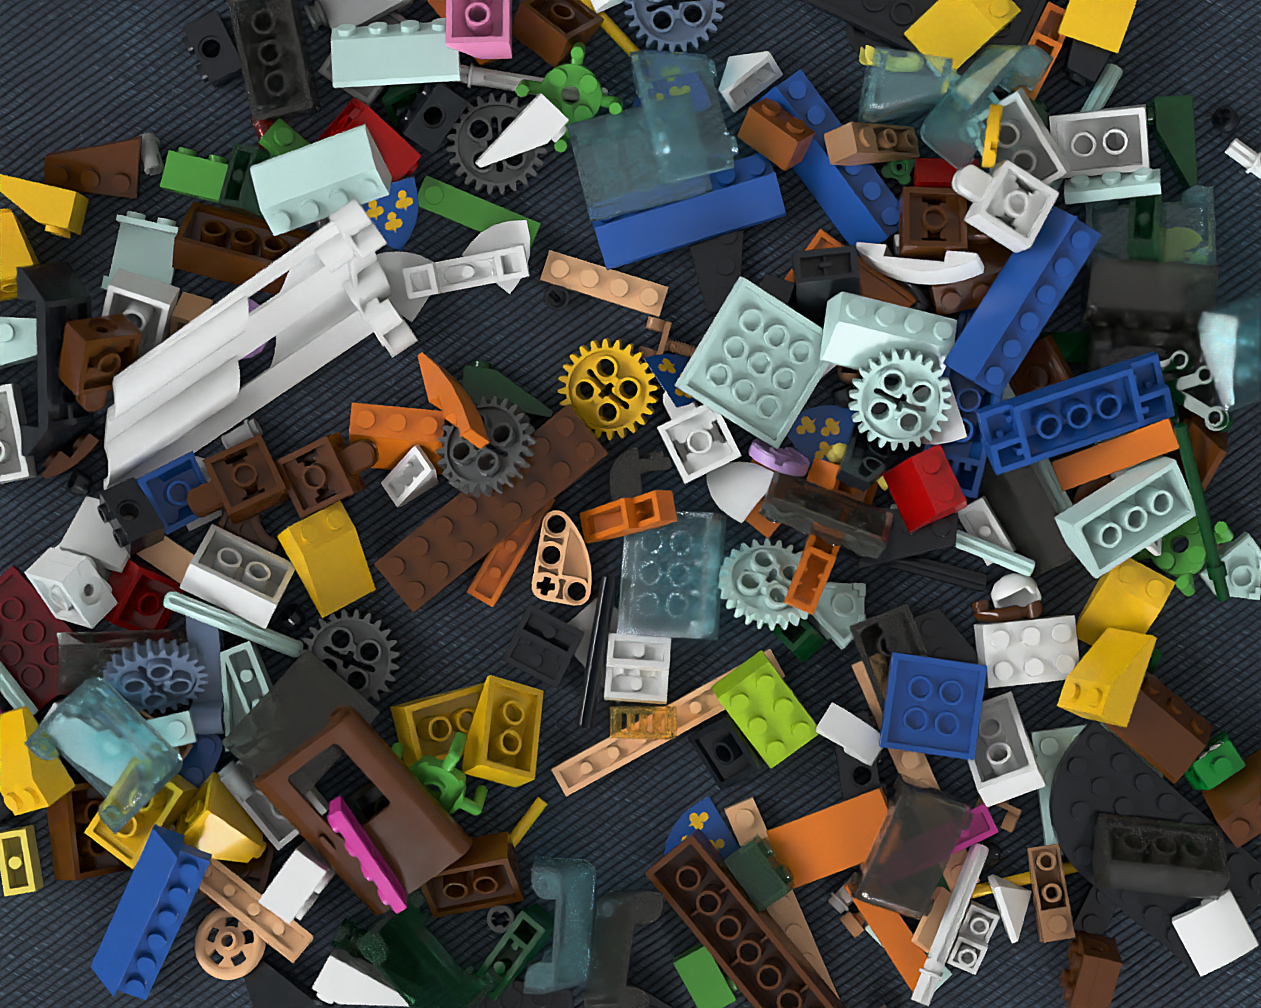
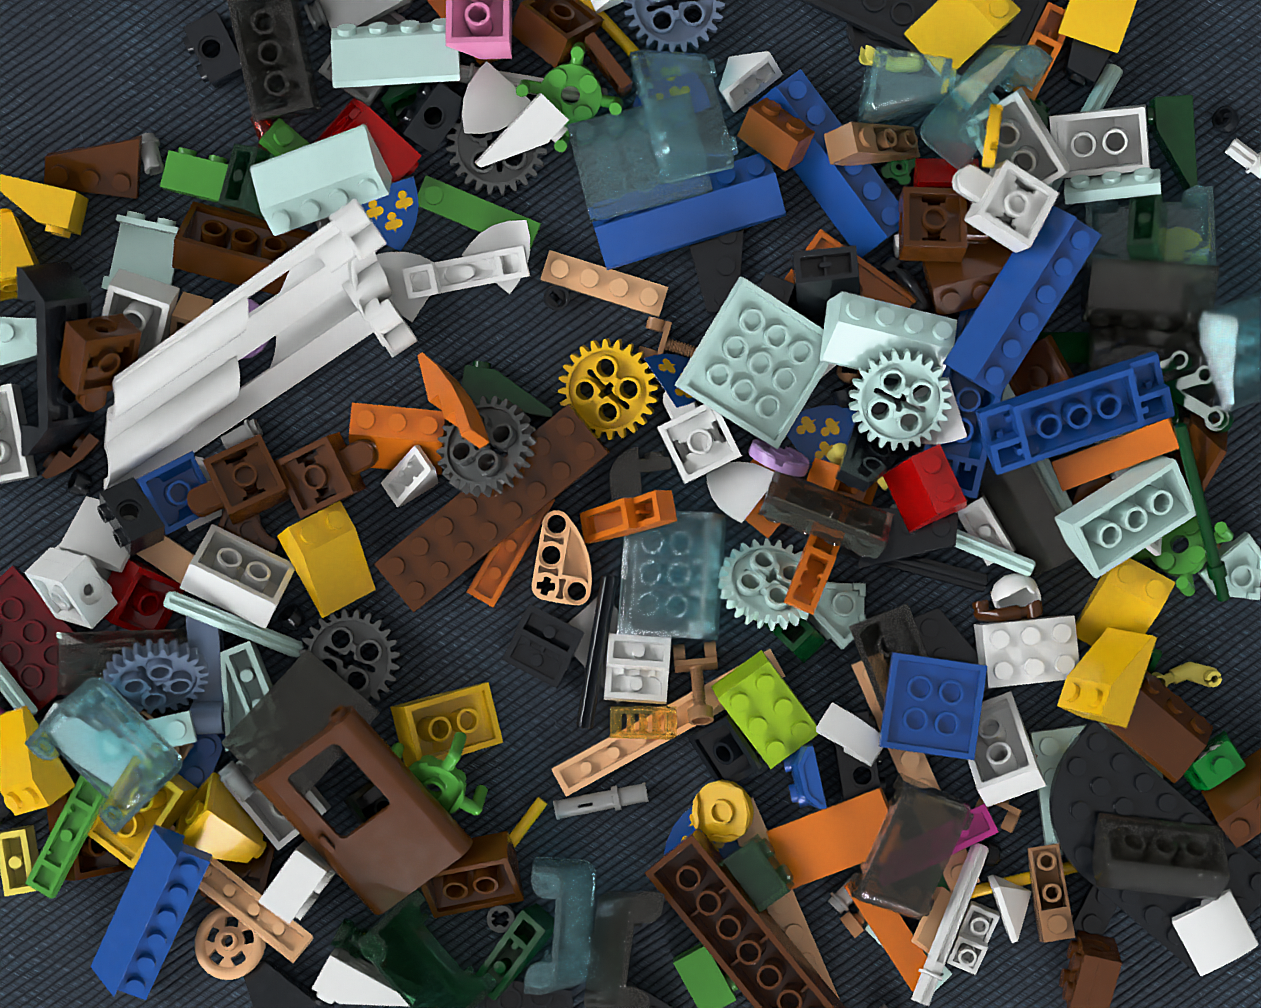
dark pink plate [327,795,407,914] -> none
yellow slope [462,675,544,788] -> none
white slope [856,242,984,285] -> none
none -> bright green plate [25,771,112,899]
none -> white sticker [462,61,531,134]
none -> light grey pin [553,782,649,820]
none -> reddish brown tile [584,31,632,99]
none -> medium nougat bar [673,641,718,725]
none -> yellow tile [692,780,754,843]
none -> blue slope [783,741,827,809]
none -> light yellow arm [1152,662,1222,688]

